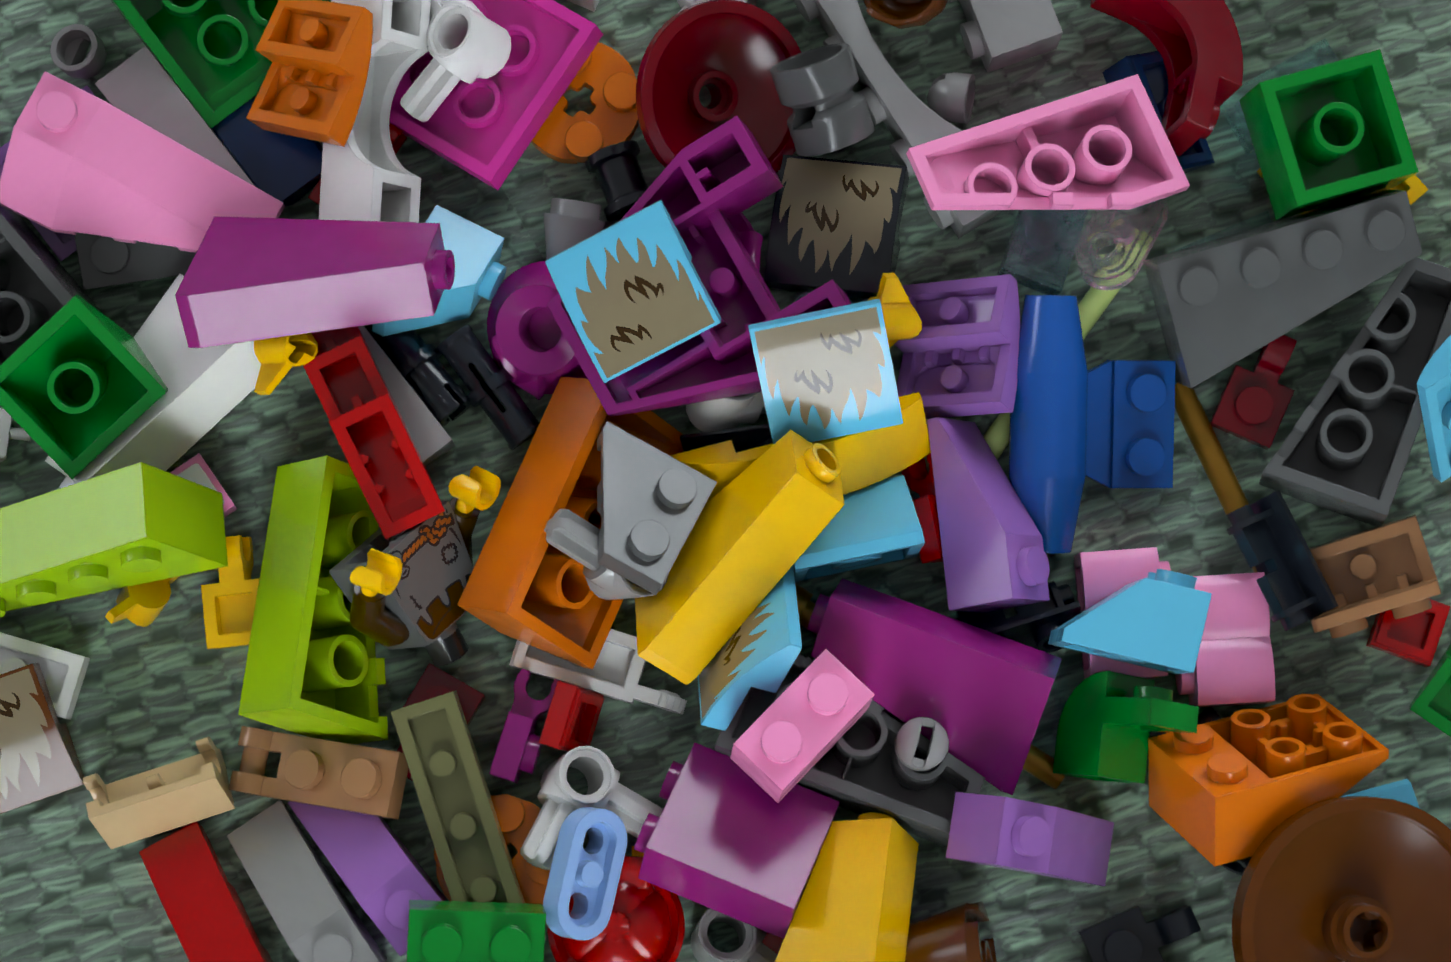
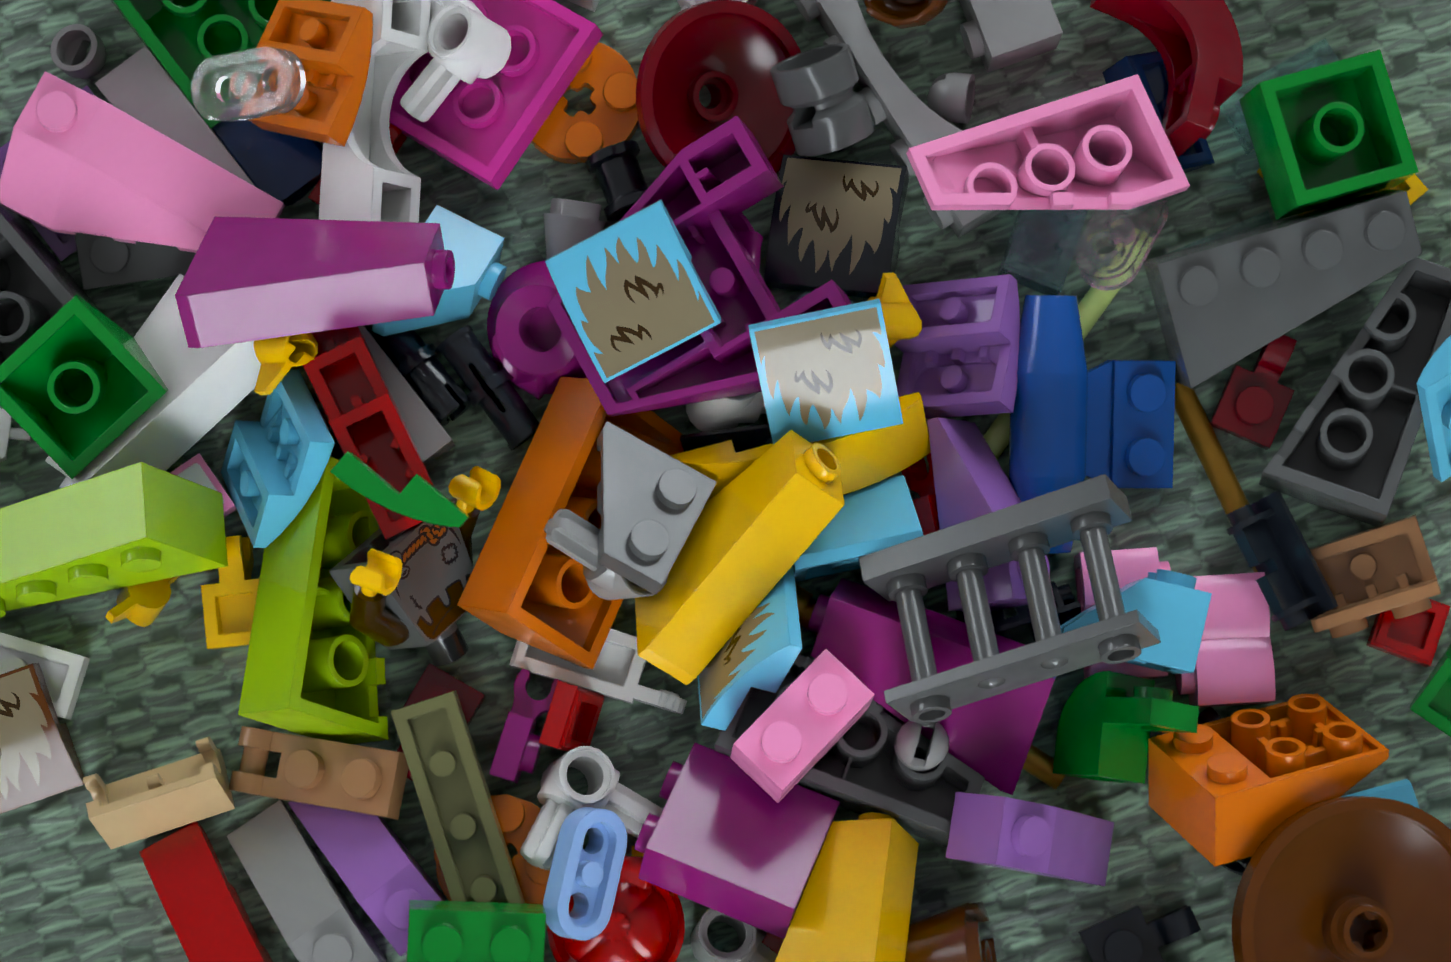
none -> clear plate [191,47,306,122]
none -> medium azure slope [221,369,335,548]
none -> green slope [330,451,470,527]
none -> dark grey fence [859,474,1161,723]

